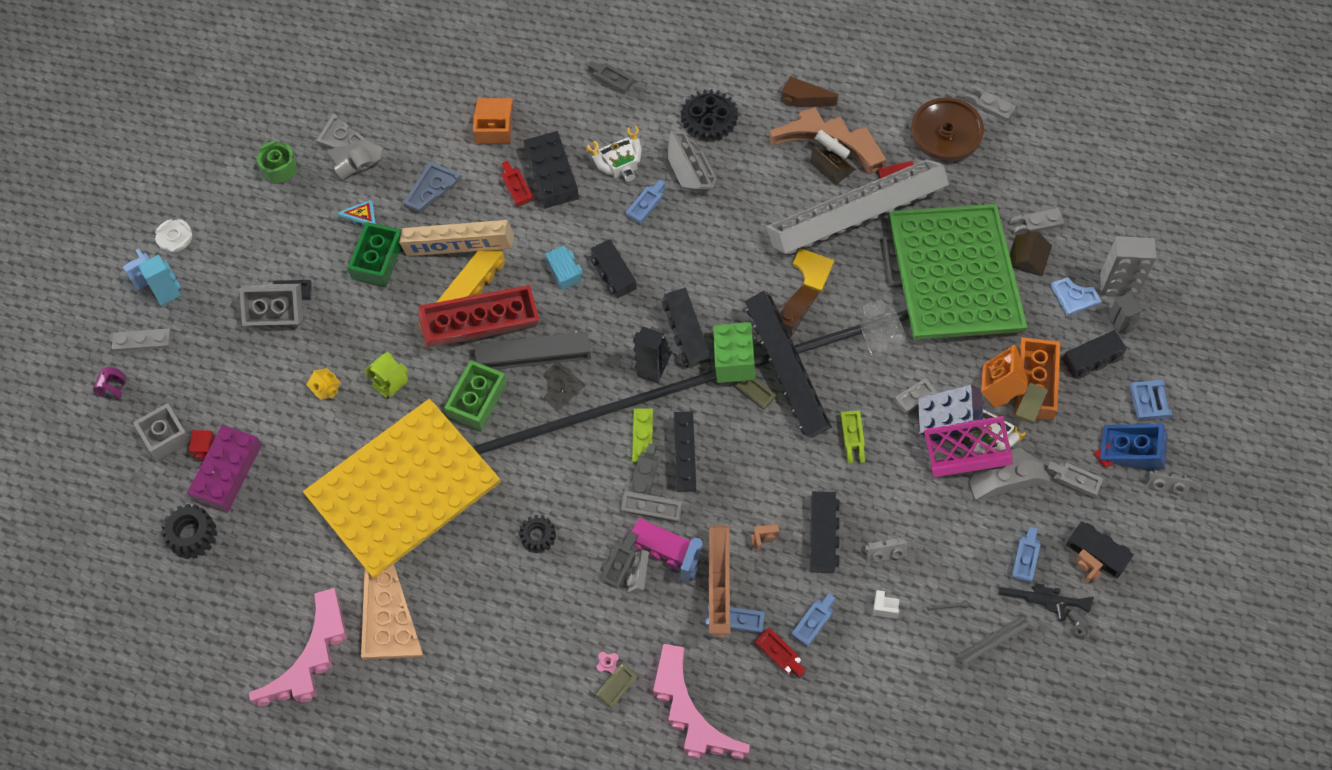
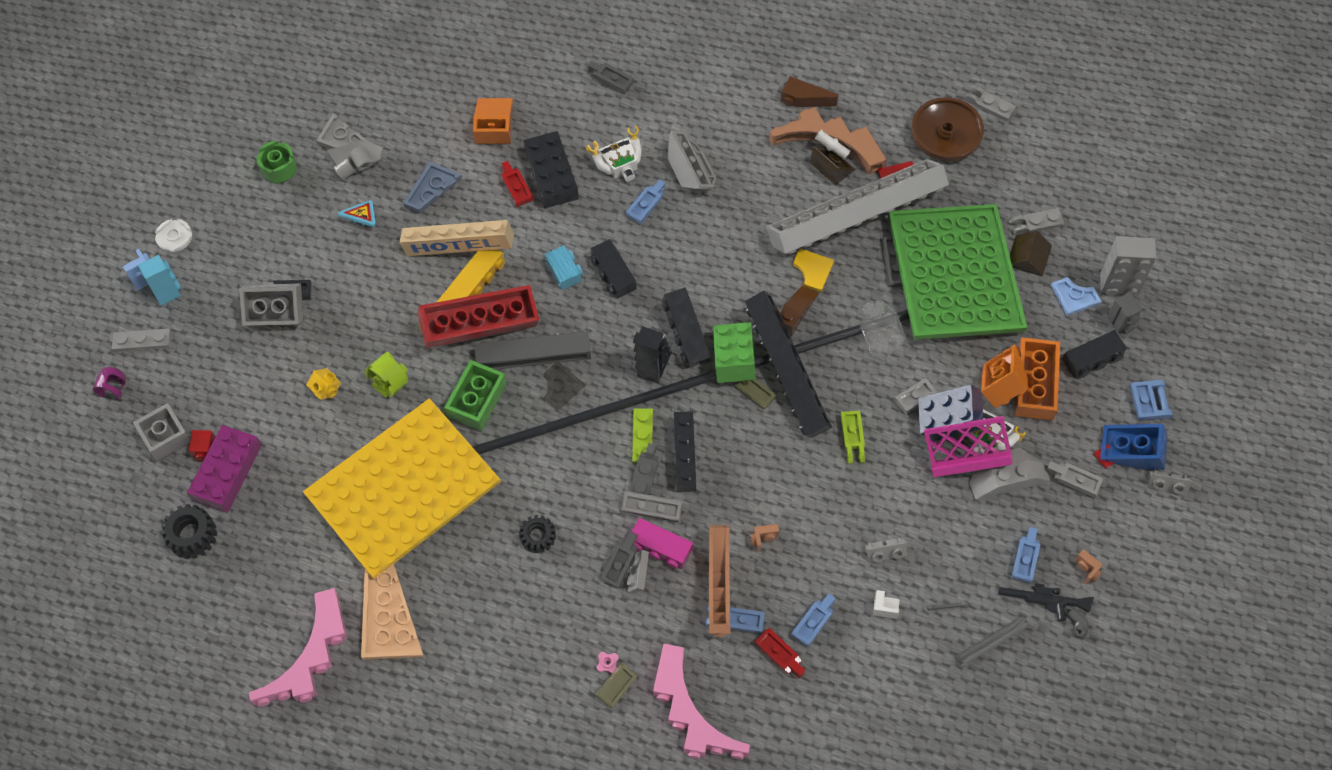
green brick [347,222,402,287] -> none
black gear [681,89,738,141] -> none
medium blue plate [681,538,703,584] -> none
black brick [810,491,840,573] -> none
olive tile [1015,383,1048,425] -> none
black brick [1066,521,1134,579] -> none

